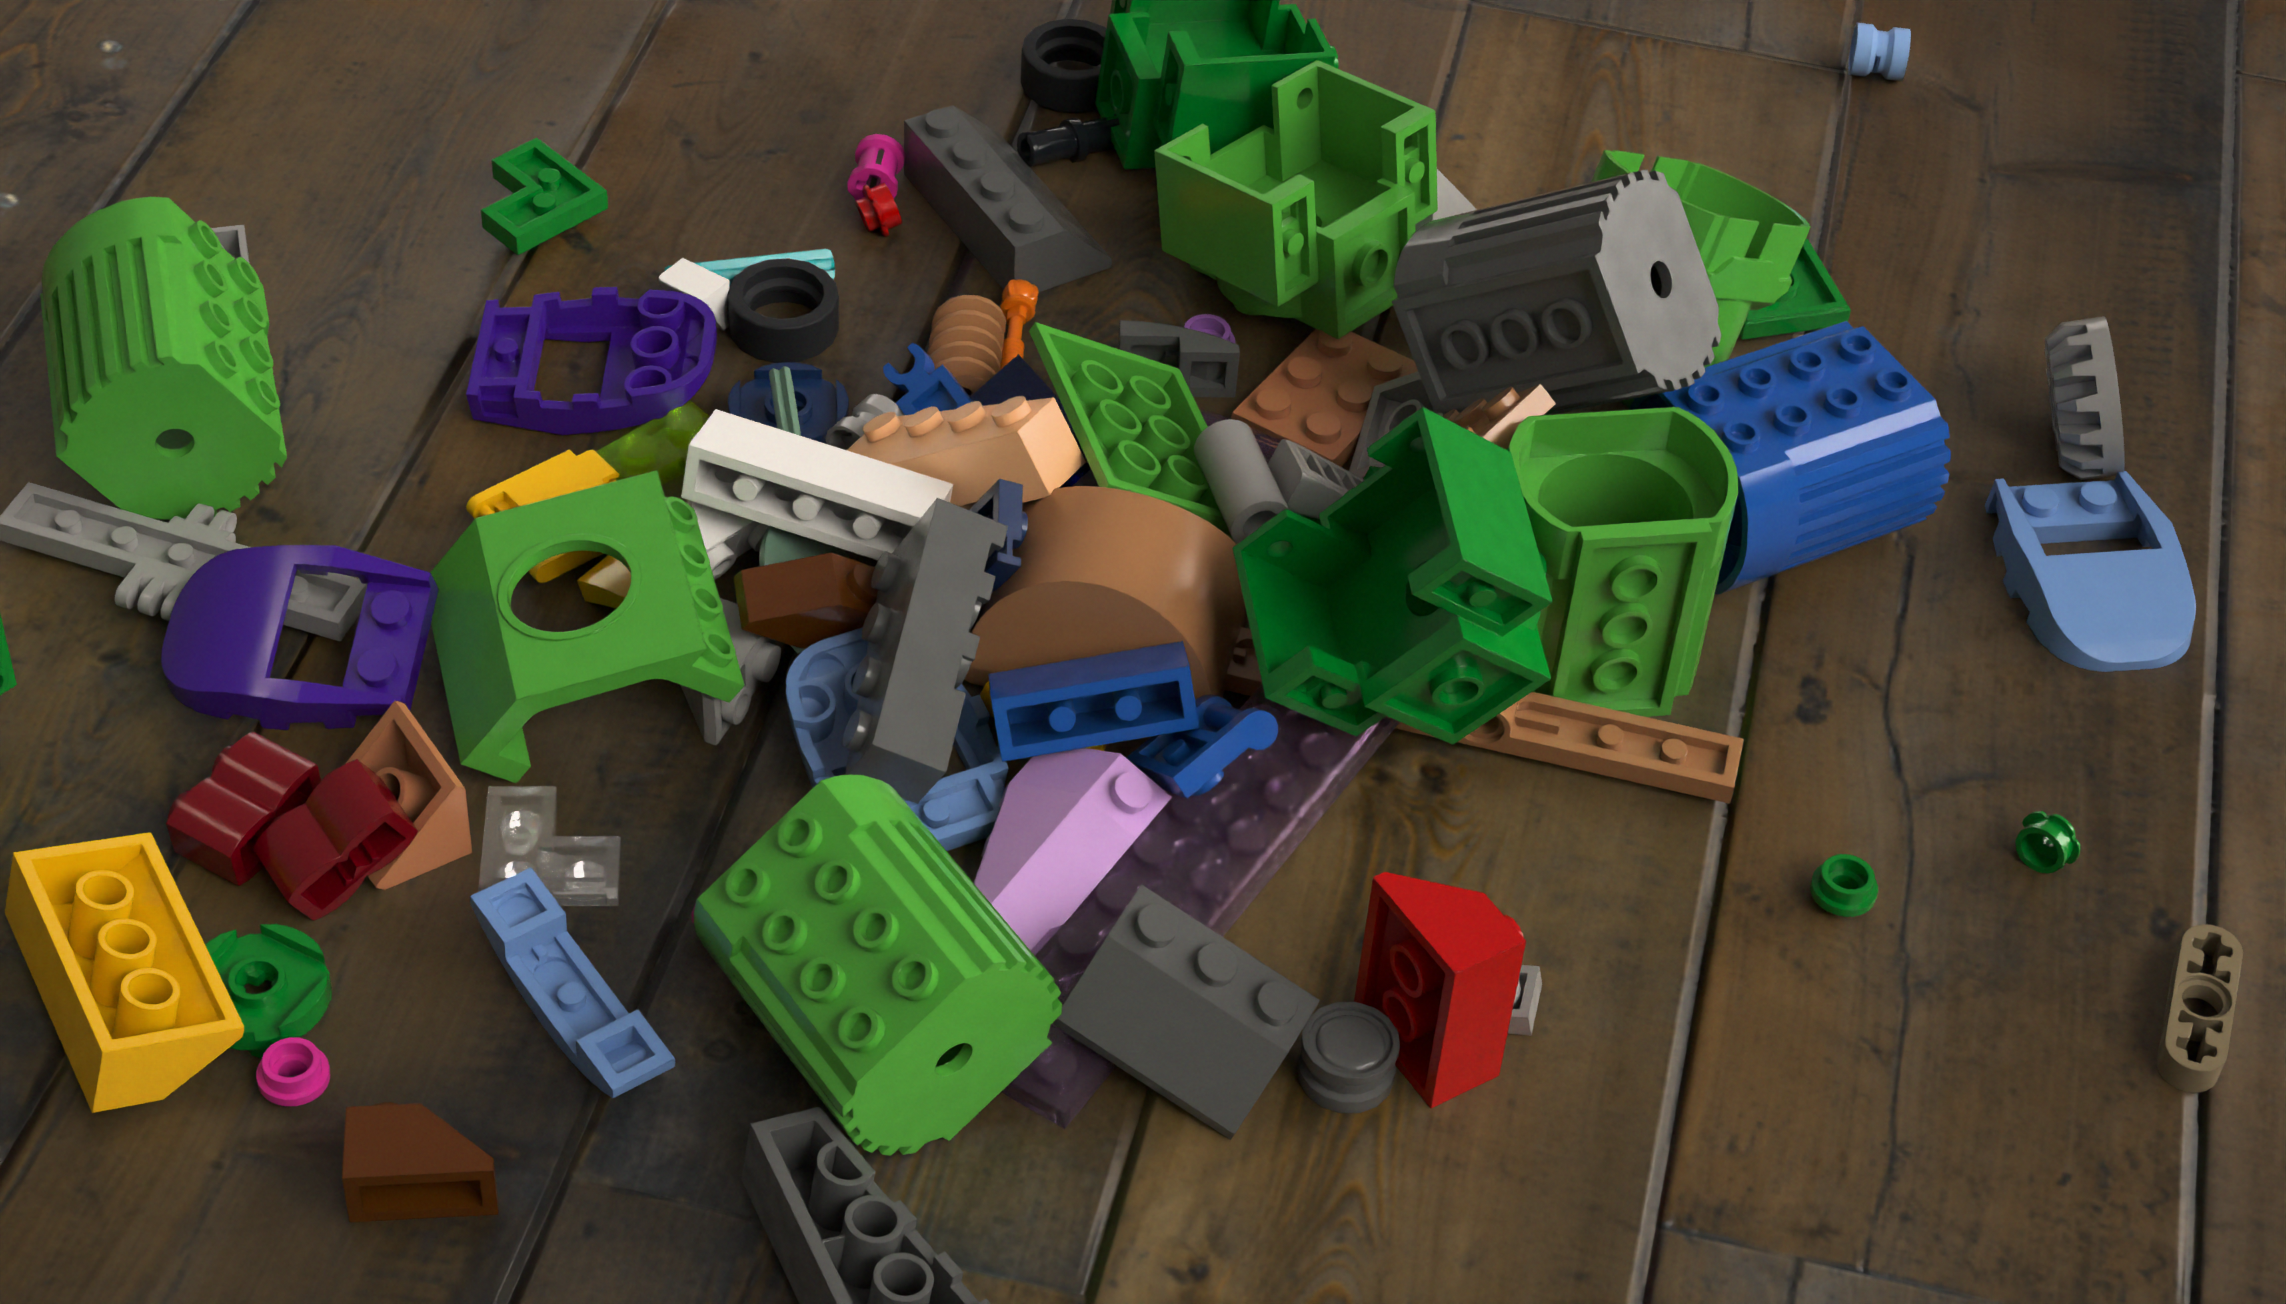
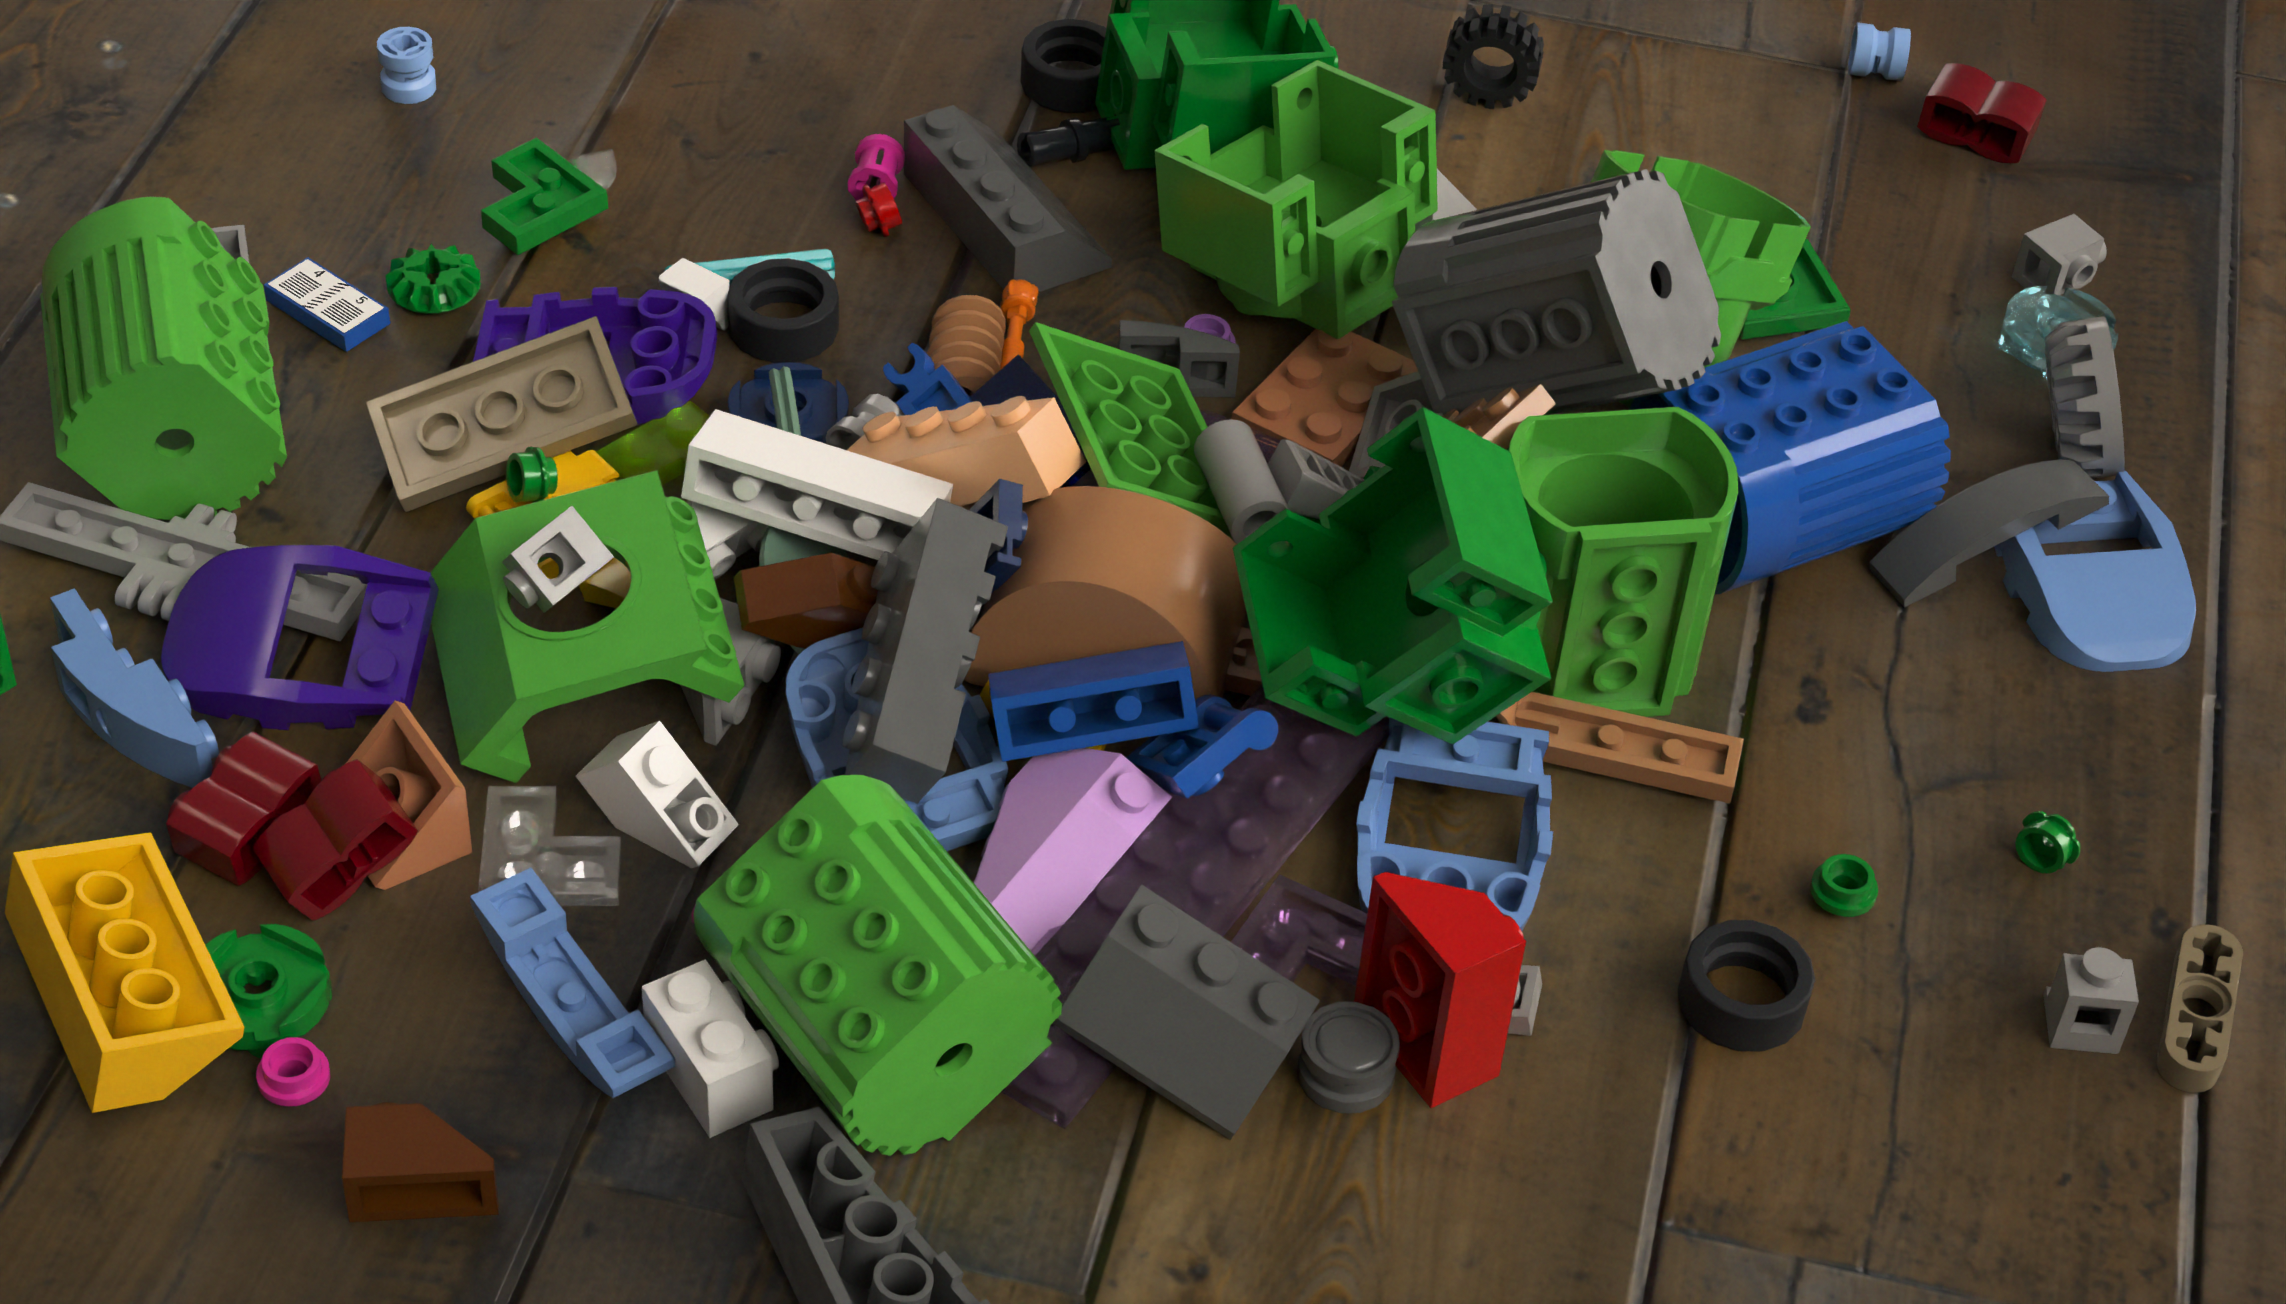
none -> medium blue slope [50,588,219,788]
none -> tile [264,257,390,352]
none -> dark tan plate [366,316,638,512]
none -> light blue wheel [377,27,436,104]
none -> green gear [385,243,481,313]
none -> brick [502,506,614,613]
none -> green plate [506,446,558,503]
none -> clear hinge [569,149,617,189]
none -> white slope [576,721,739,868]
none -> white brick [642,959,779,1138]
none -> plate [1231,874,1367,986]
none -> medium blue slope [1356,717,1553,931]
none -> black tyre [1443,4,1544,109]
none -> black tyre [1677,920,1815,1051]
none -> dark grey slope [1869,459,2109,608]
none -> dark red brick [1917,63,2047,164]
none -> clear light blue plate [1998,286,2119,380]
none -> light grey brick [2012,214,2107,309]
none -> light grey brick [2043,947,2139,1054]

